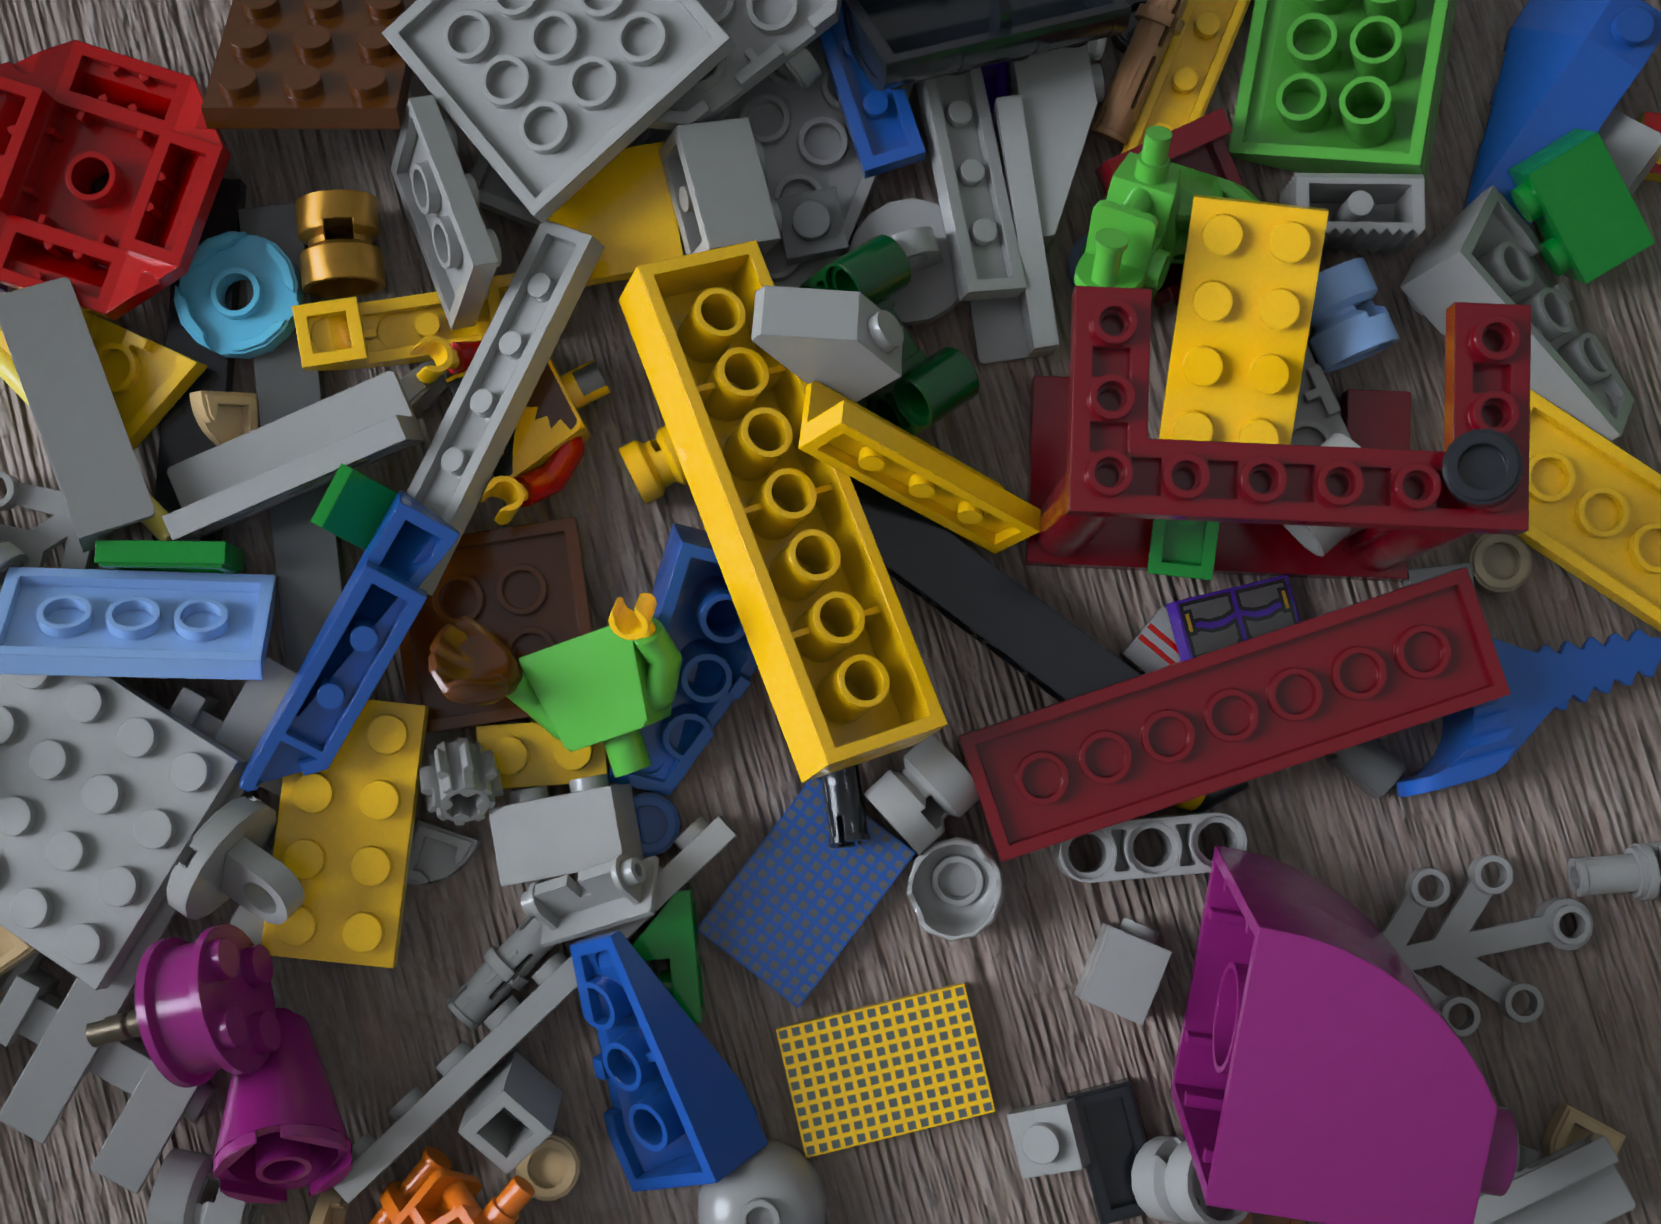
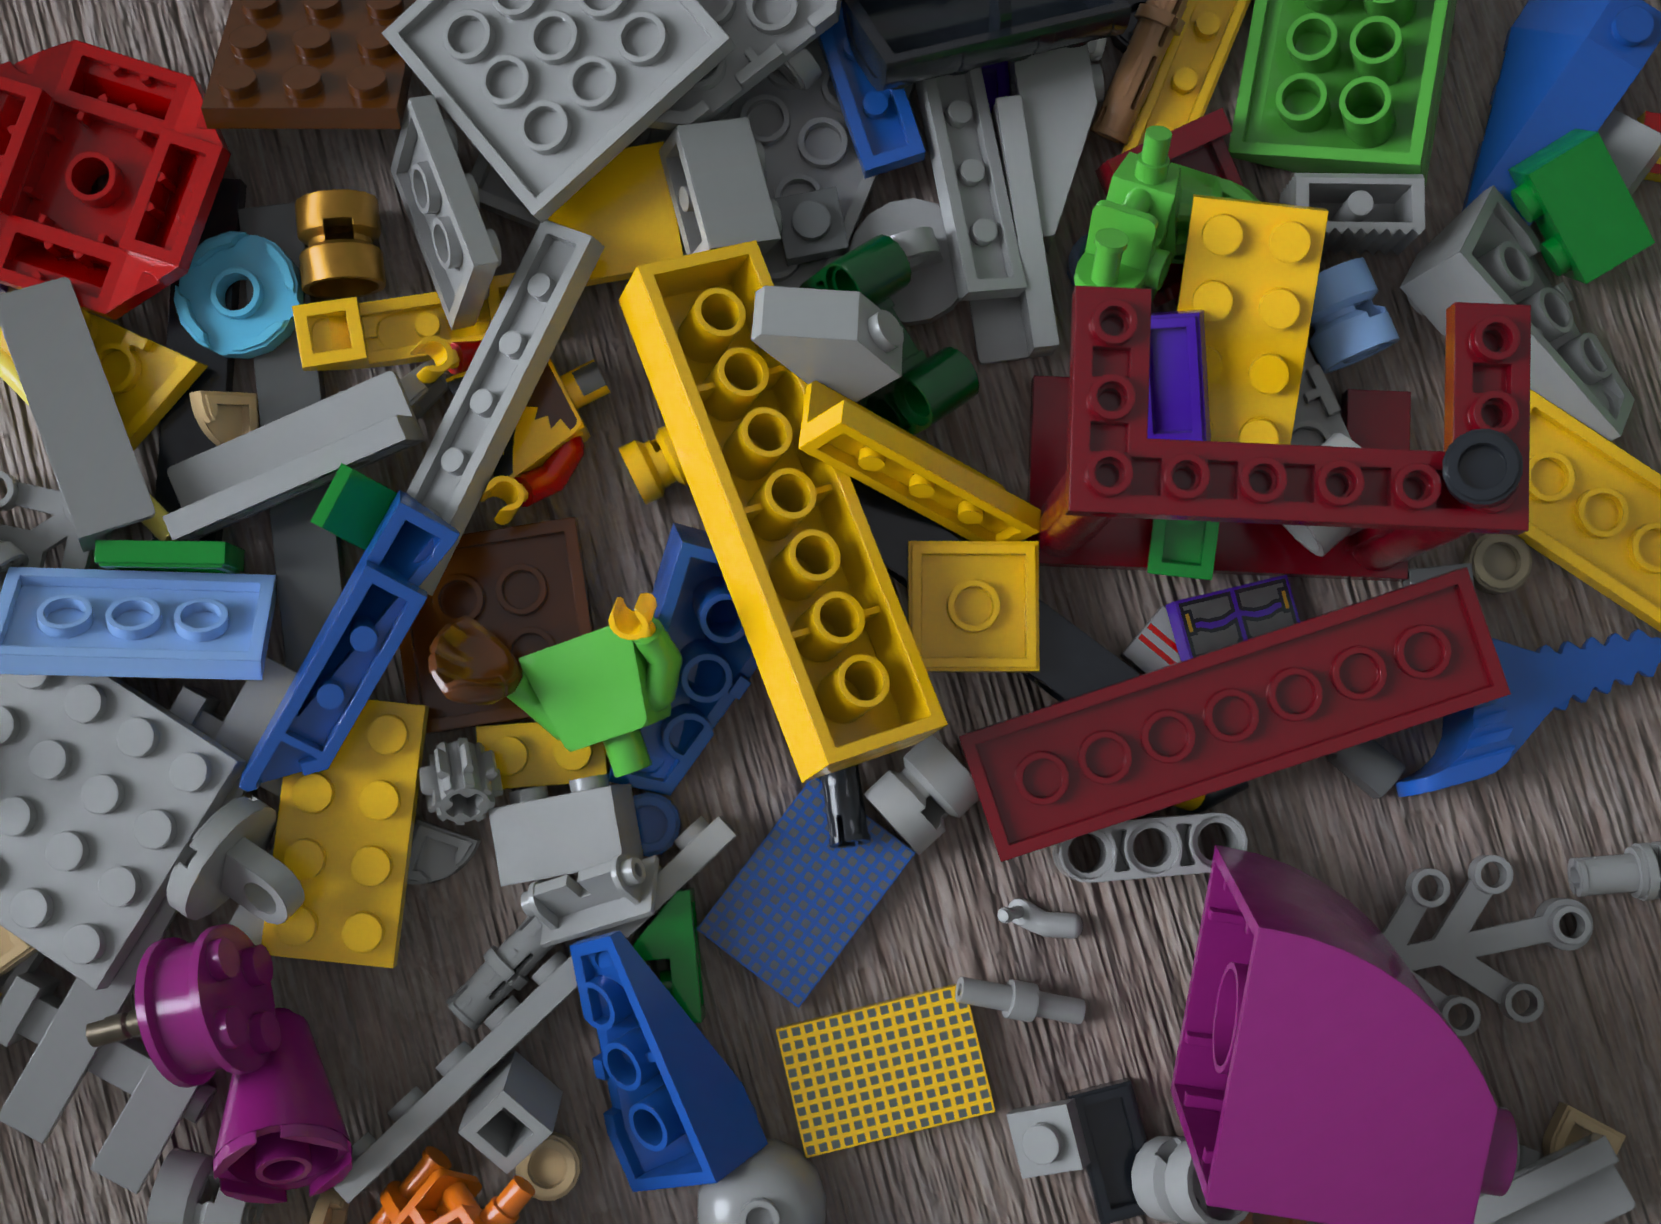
light grey hair [907,837,1006,942] -> none
light grey brick [1074,917,1172,1026] -> none
none -> yellow tile [908,541,1040,673]
none -> light grey bar [955,977,1086,1025]
none -> light grey piece [997,898,1083,939]
none -> dark purple tile [1147,310,1211,441]

